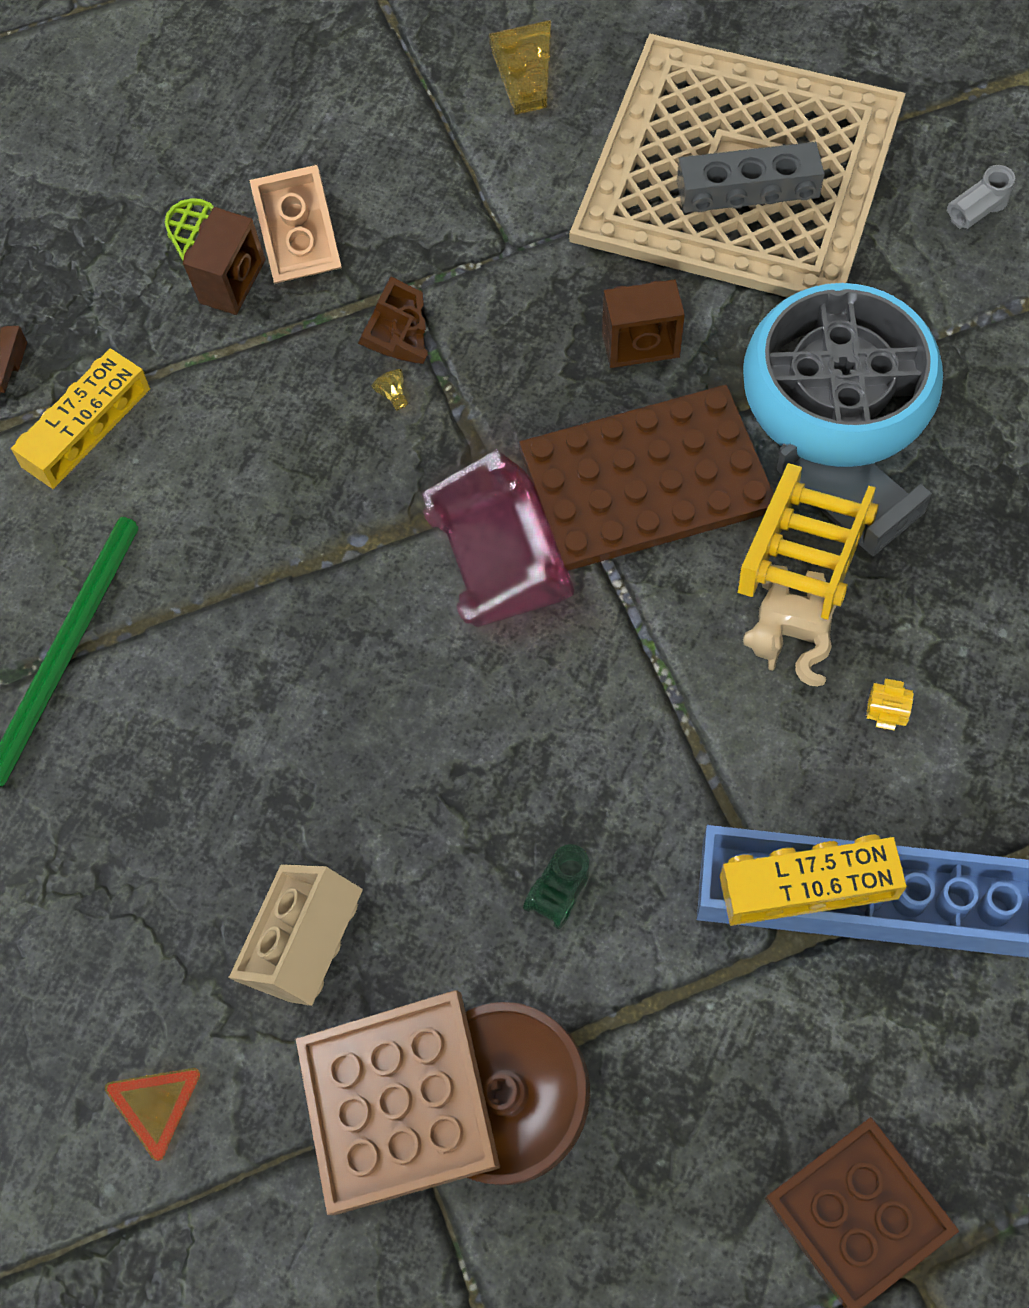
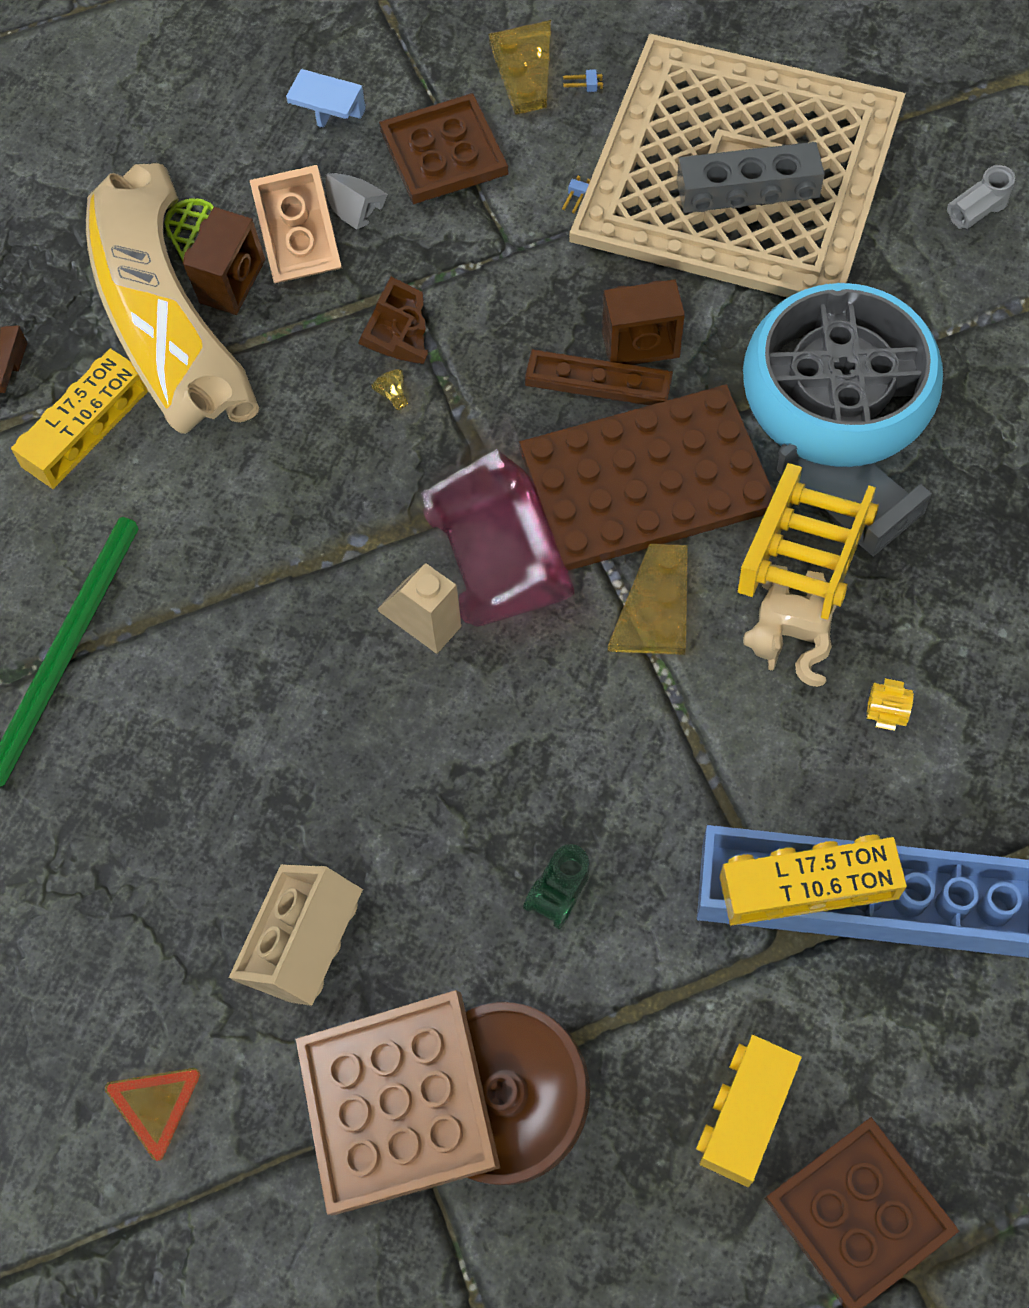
none -> tan panel [86,163,259,434]
none -> light blue panel [286,69,365,127]
none -> light grey brick [325,173,388,229]
none -> tan slope [378,563,461,654]
none -> reddish brown plate [379,93,508,204]
none -> reddish brown tile [525,349,673,405]
none -> piece [562,176,590,214]
none -> piece [563,70,603,92]
none -> clear yellow wing [608,544,688,655]
none -> yellow brick [696,1035,802,1188]

